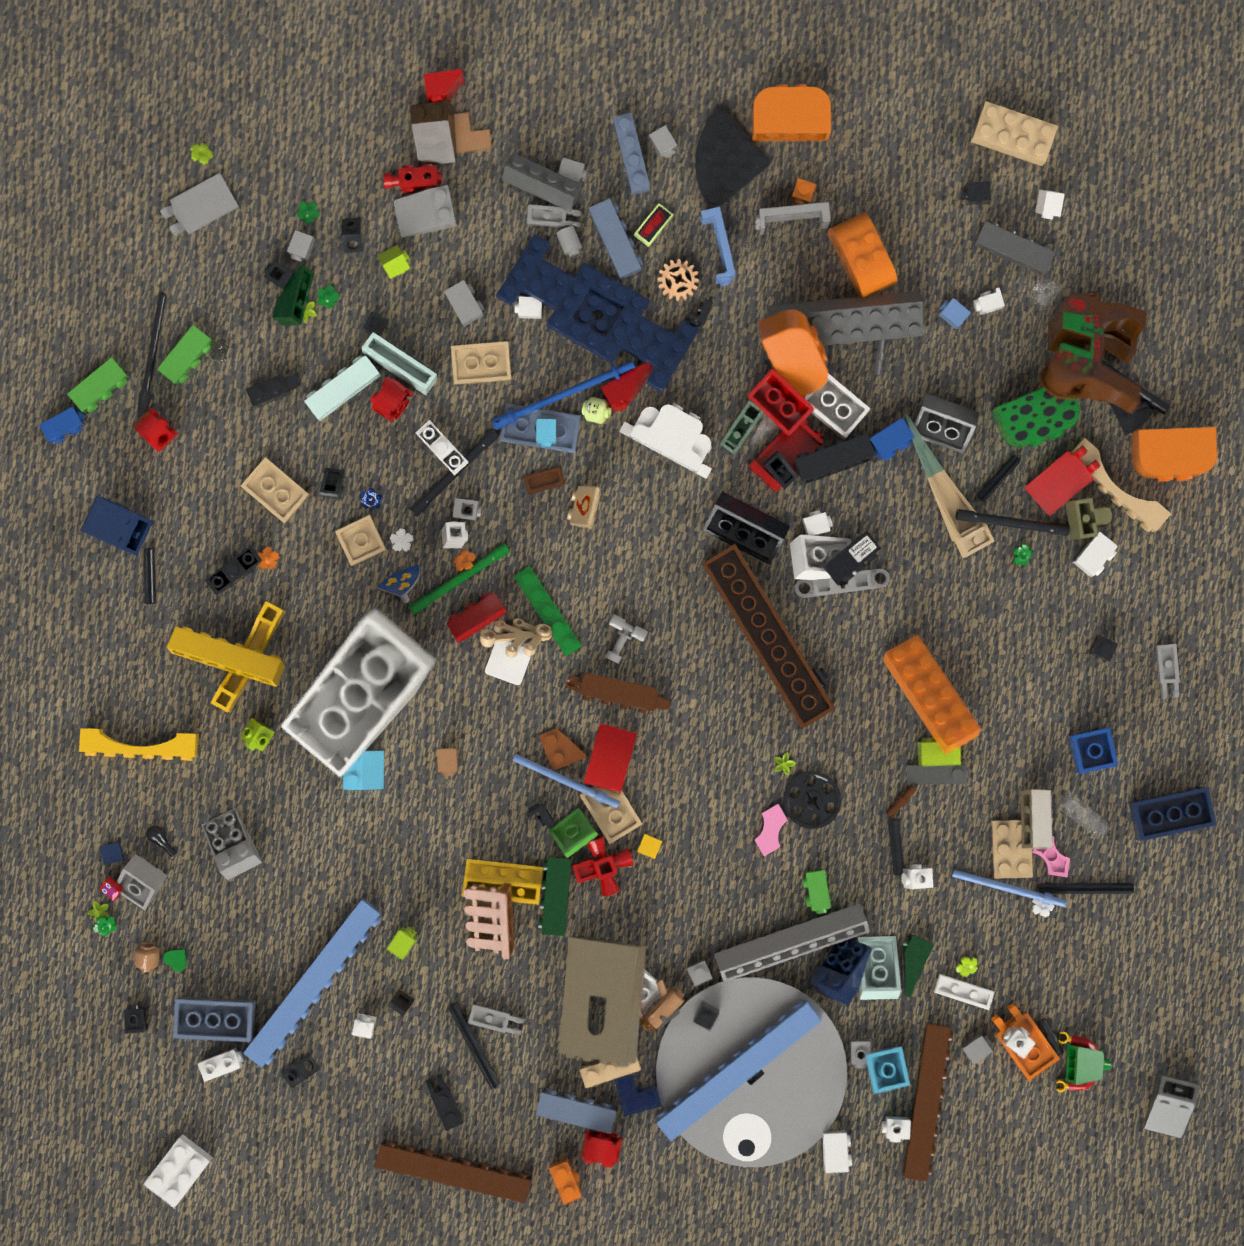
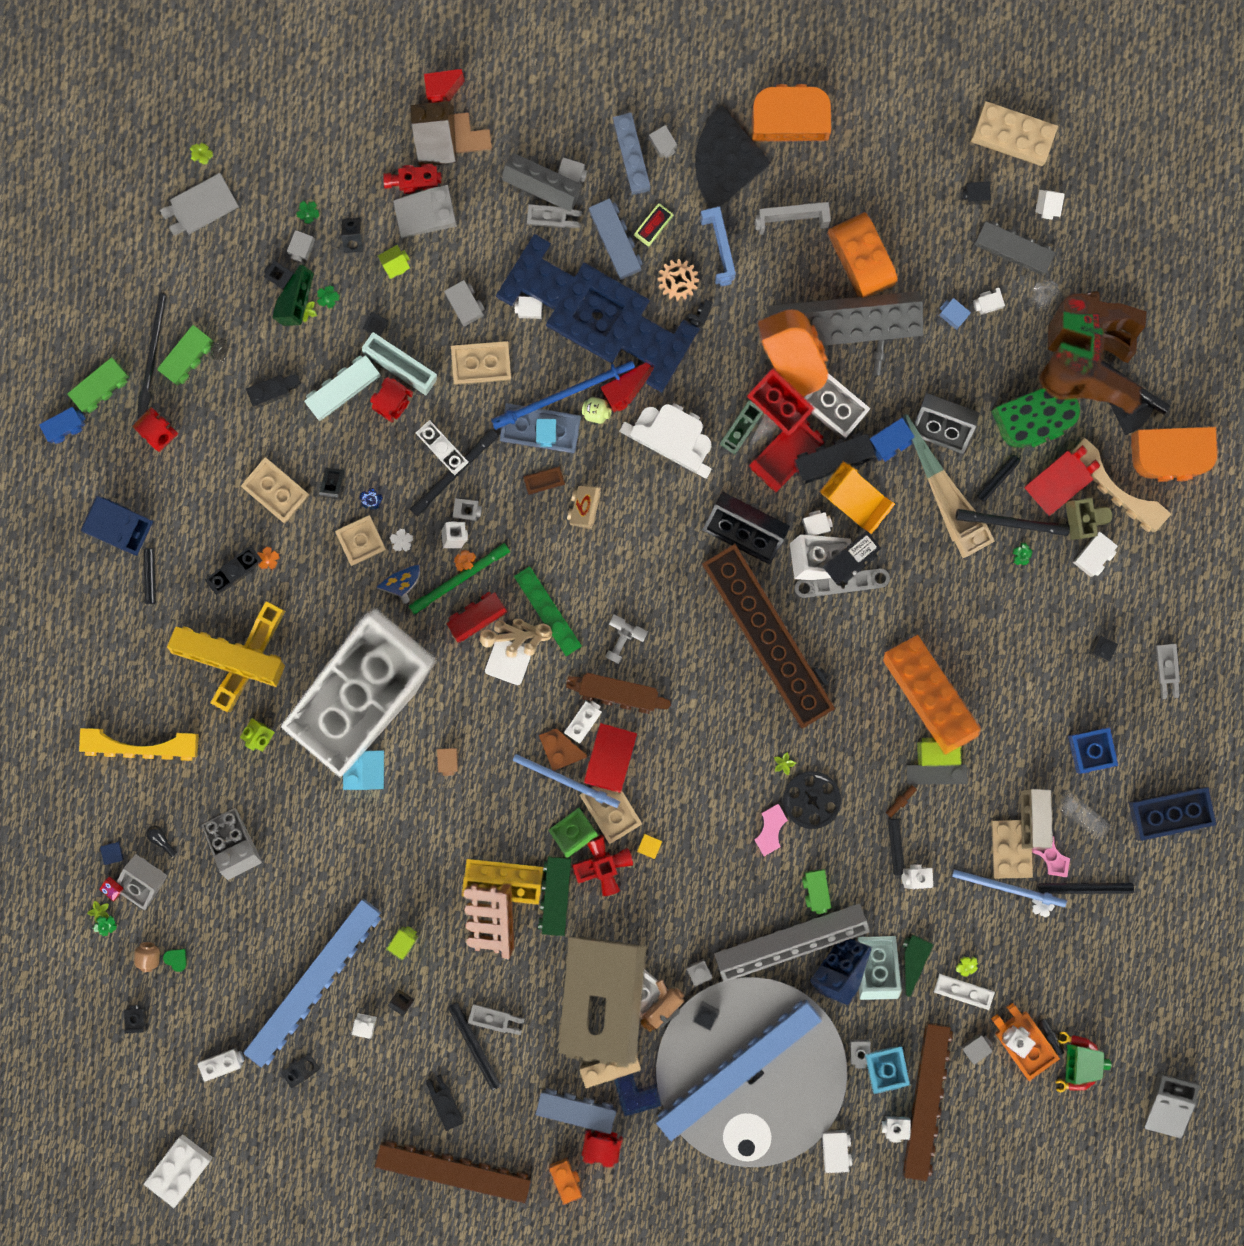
sand blue brick [173,997,256,1042] -> none
black bracket [527,803,555,828] -> none
light grey brick [556,226,582,257] -> none
black slope [763,451,798,490] -> none
orange brick [791,178,816,205] -> none
none -> white brick [564,701,602,744]
none -> light orange panel [820,461,895,534]

